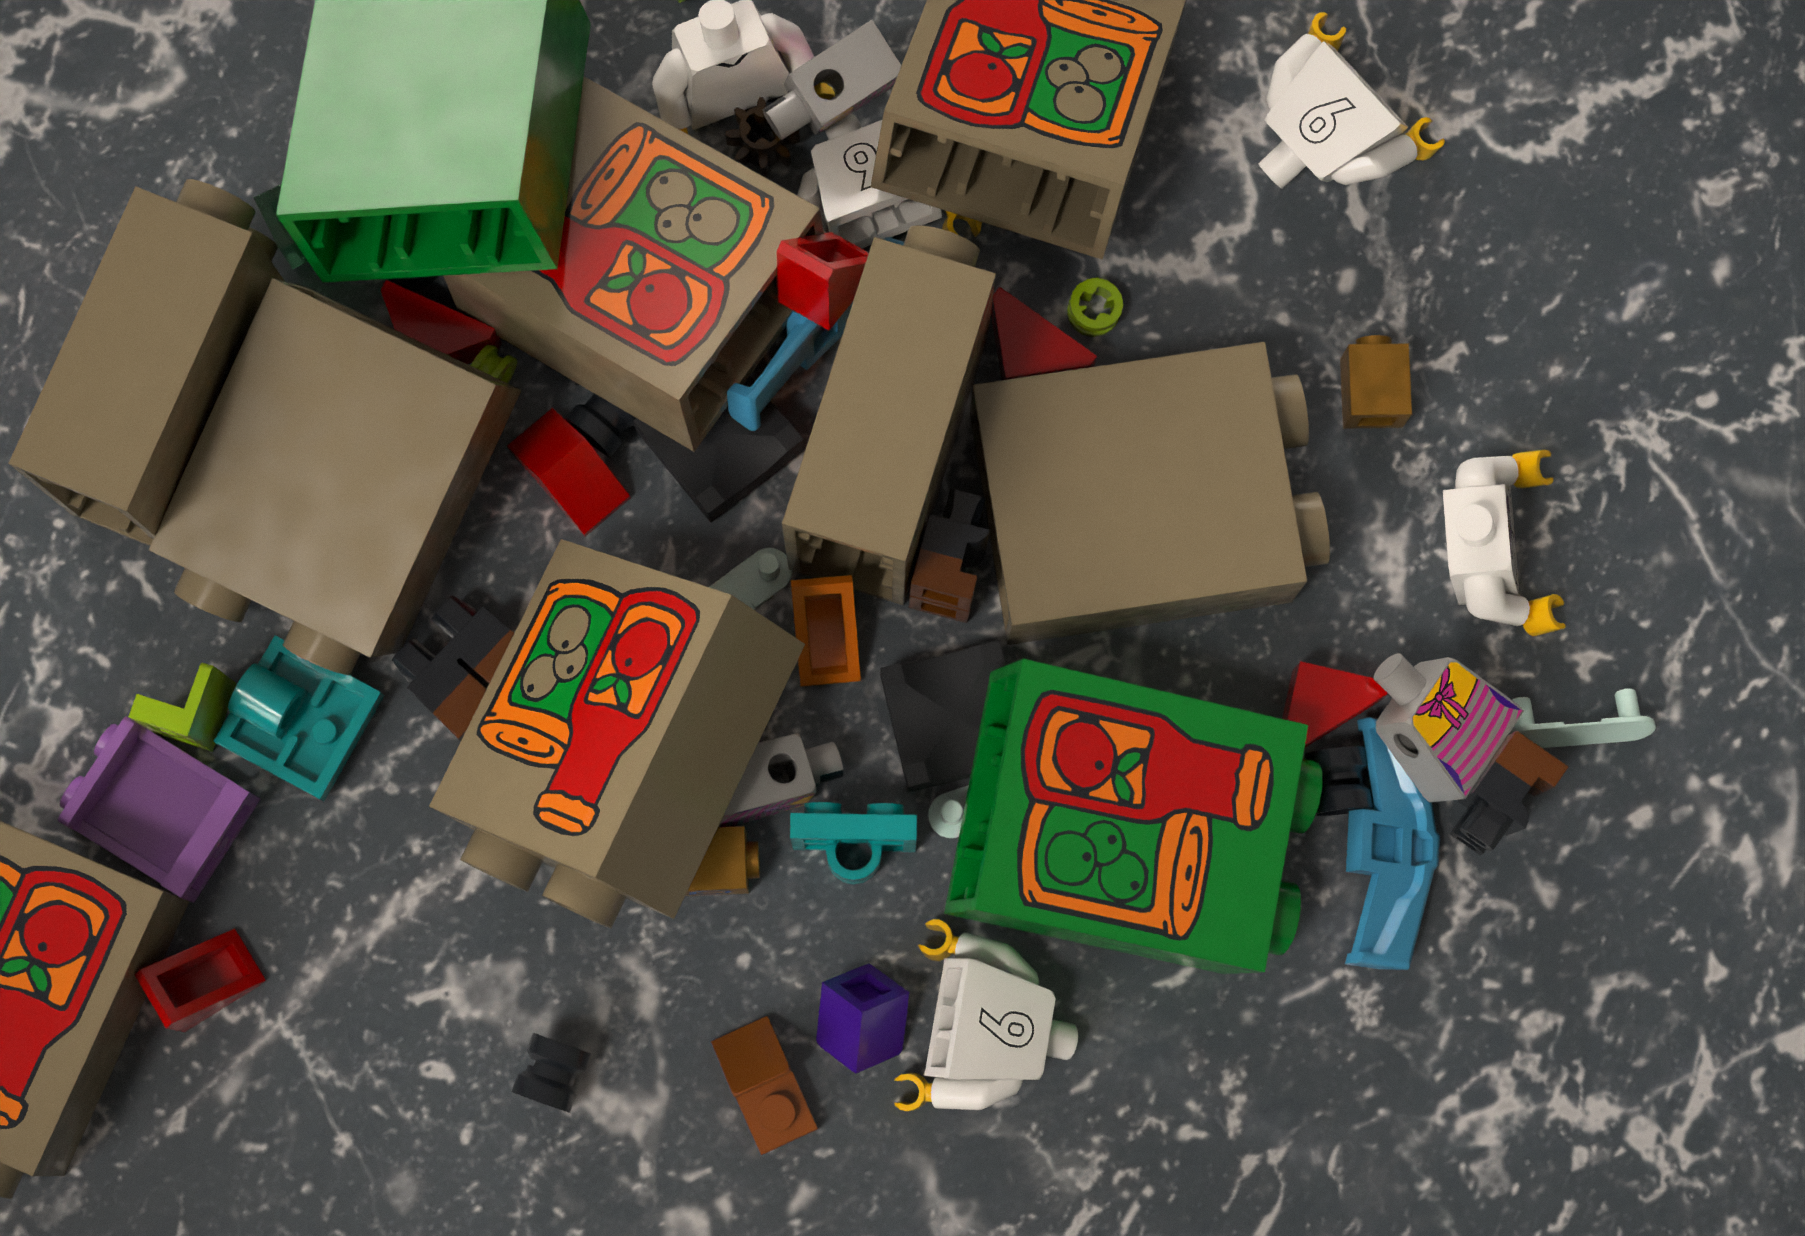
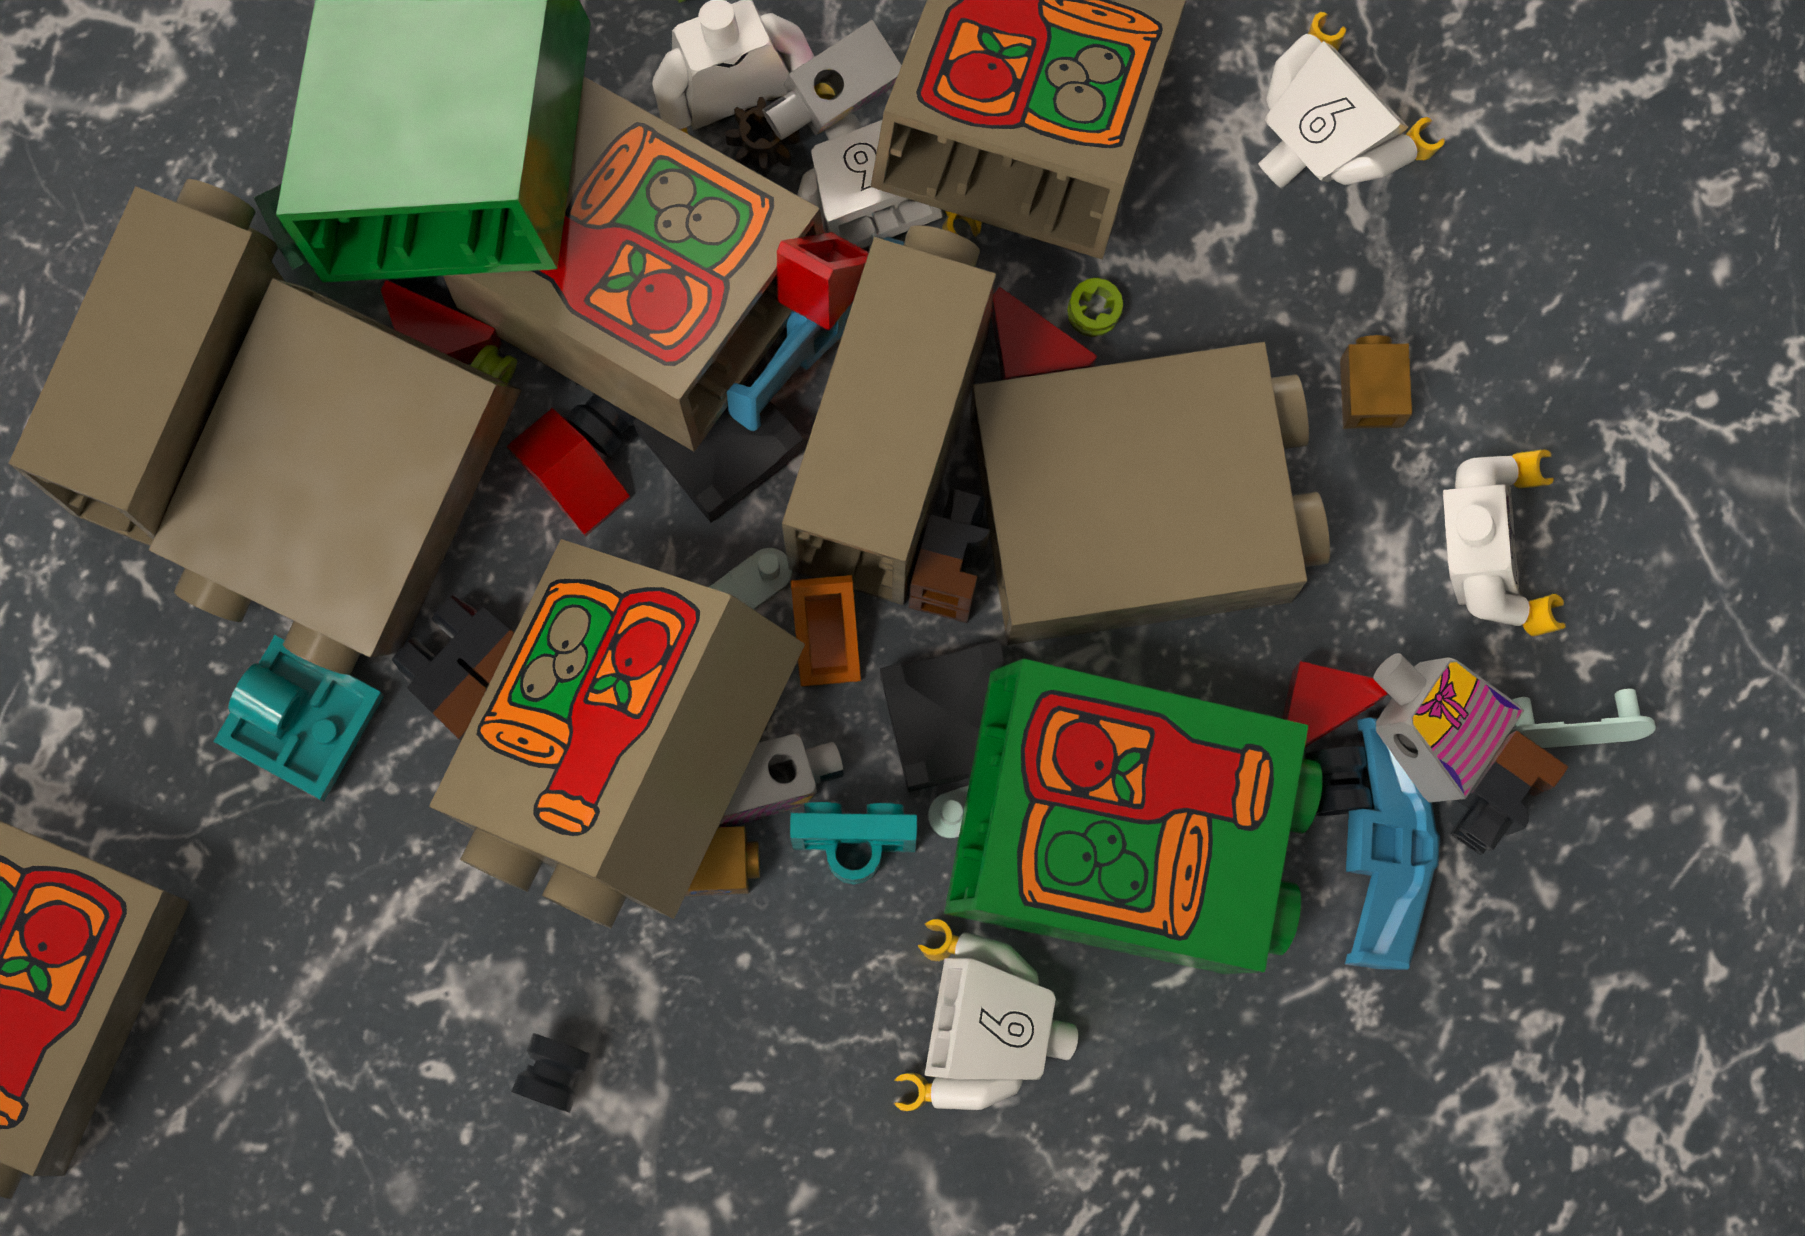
medium lavender panel [58,716,261,903] -> none
lime panel [128,662,237,752] -> none
red slope [135,928,266,1032] -> none
dark orange slope [711,1016,818,1155] -> none
dark purple panel [816,963,909,1074] -> none

